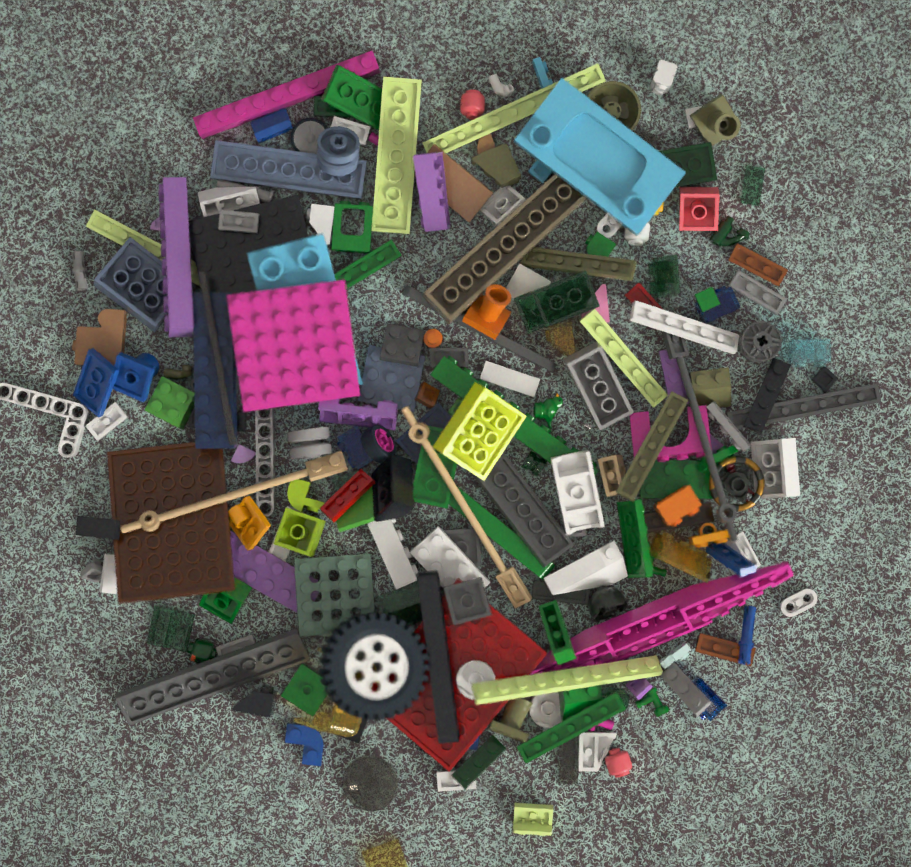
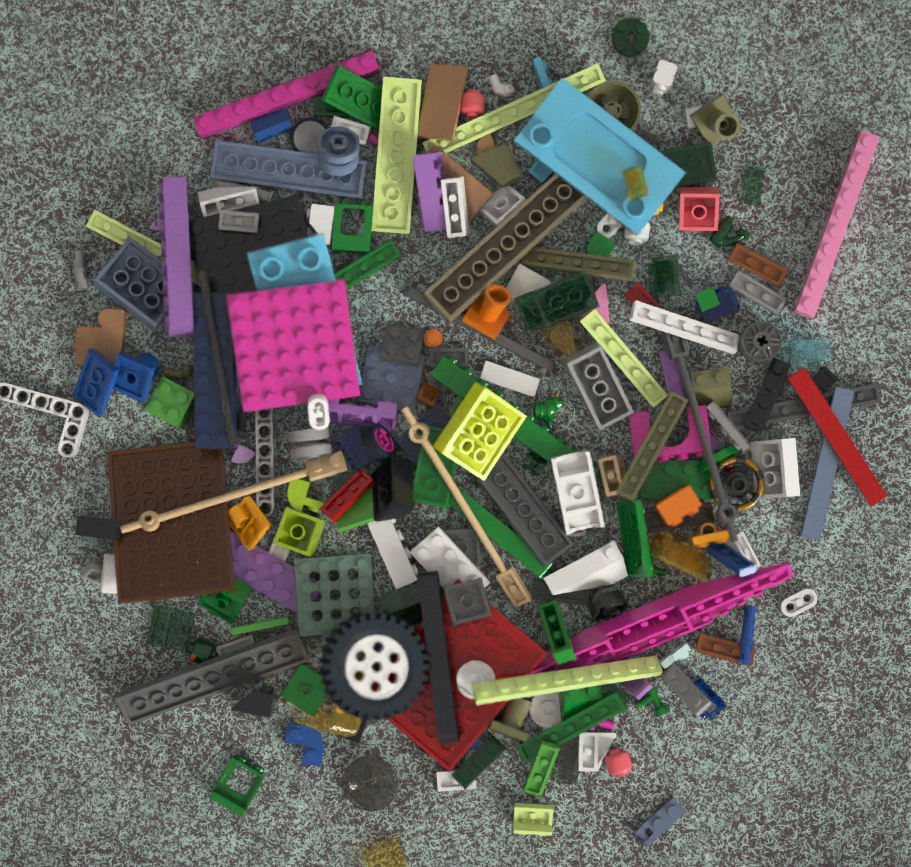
white plate [86,402,128,441] -> none
none -> green window [209,754,267,817]
none -> bright green tile [231,616,290,636]
none -> white plate [308,394,329,430]
none -> medium nougat tile [417,63,468,141]
none -> white brick [441,176,470,238]
none -> bright green tile [523,740,560,797]
none -> dark green plate [611,18,650,57]
none -> clear yellow brick [622,166,648,201]
none -> sand blue plate [633,797,686,847]
none -> red tile [787,367,887,507]
none -> bright pink brick [793,130,880,319]
none -> sand blue tile [800,387,855,541]

